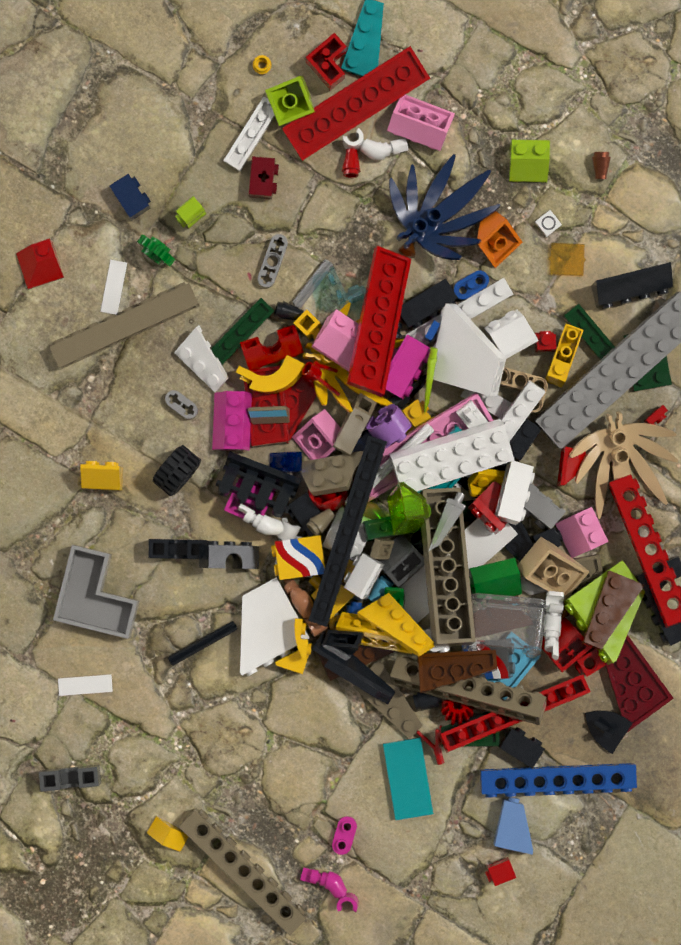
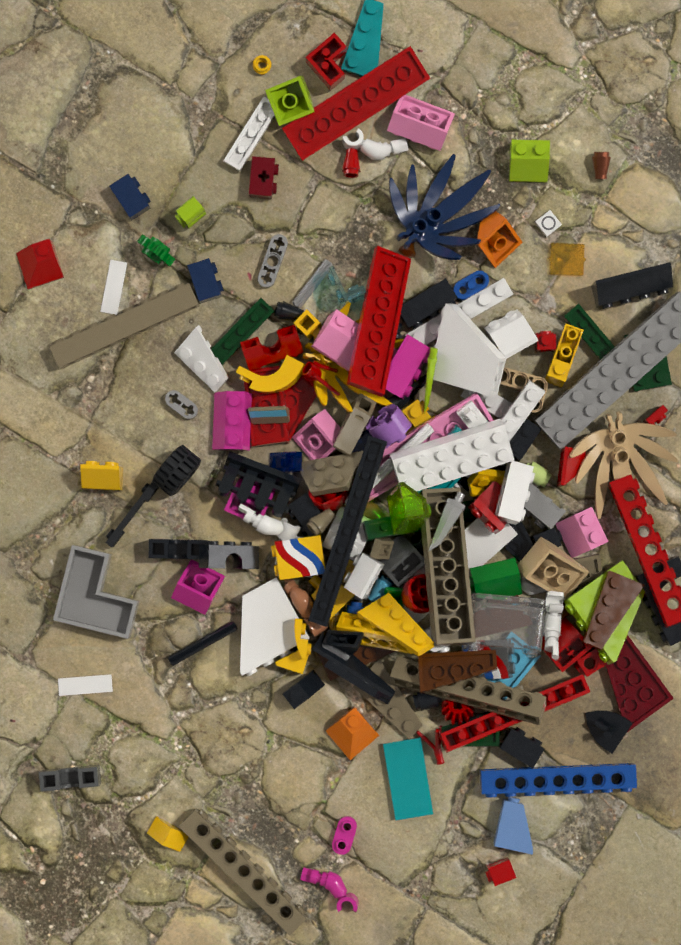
blue tile [424,320,440,342] -> none
none -> black container [105,482,159,547]
none -> dark pink slope [171,559,225,615]
none -> dark blue brick [187,258,224,304]
none -> black slope [283,670,325,709]
none -> orange slope [326,706,379,760]
none -> red cylinder [401,574,429,614]
none -> yellowish green brick [527,461,552,487]

